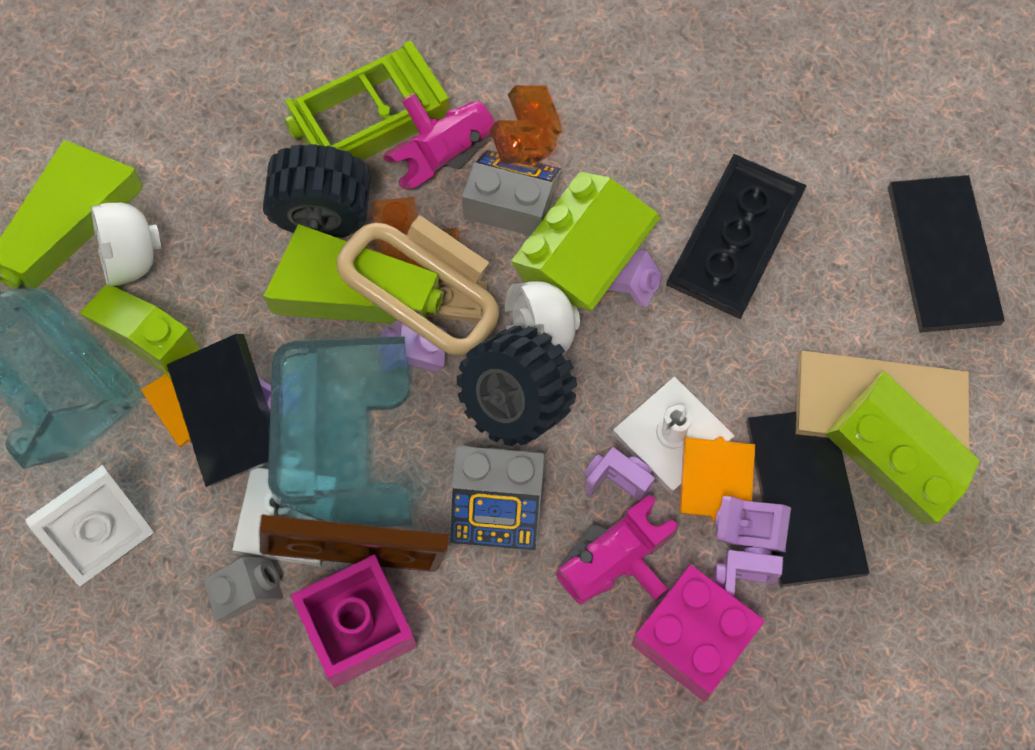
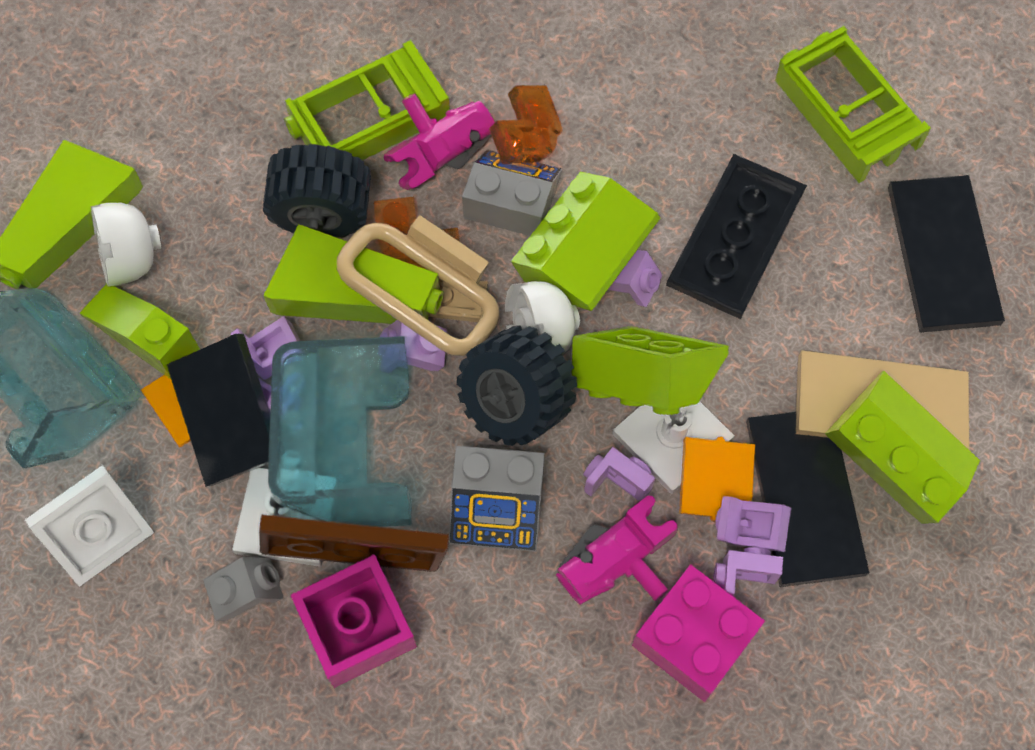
none -> lavender bracket [231,316,306,381]
none -> lime slope [572,326,729,415]
none -> lime door [775,26,931,183]

